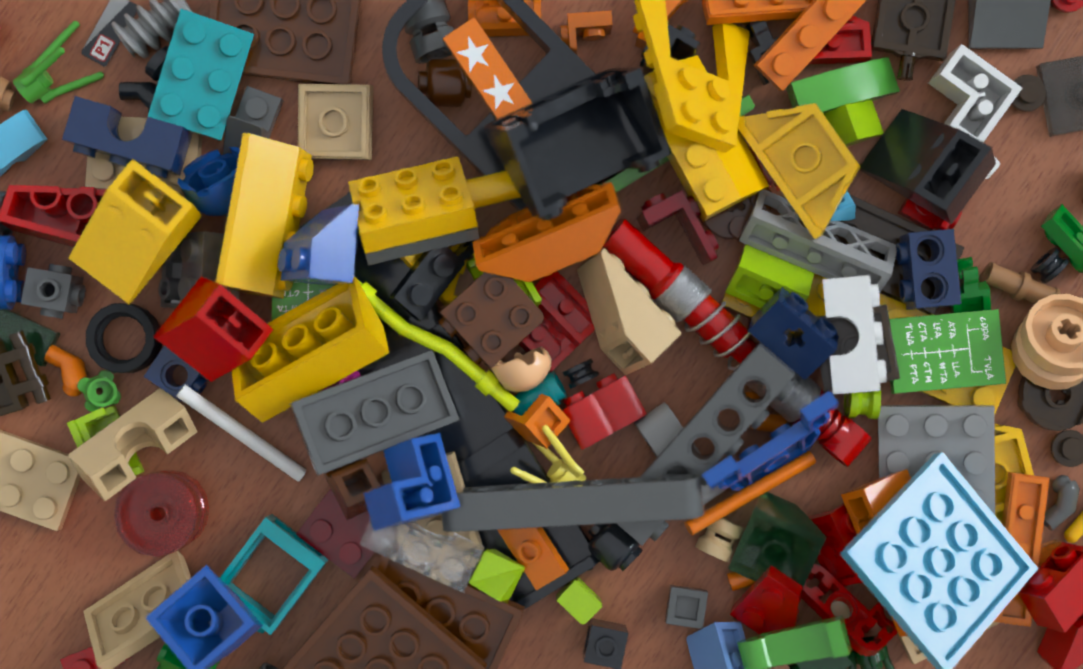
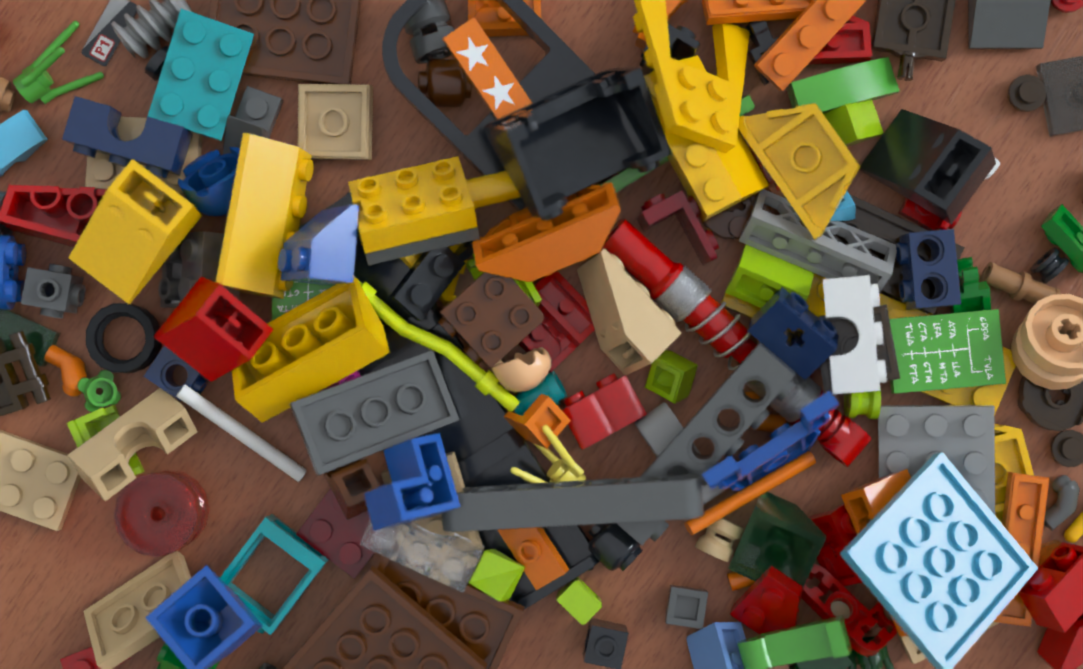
black arm [119,82,157,113] -> none
orange bracket [560,10,613,55] -> none
black bush [562,358,600,389] -> none
white brick [928,44,1022,142] -> none
none -> lime slope [645,350,698,404]

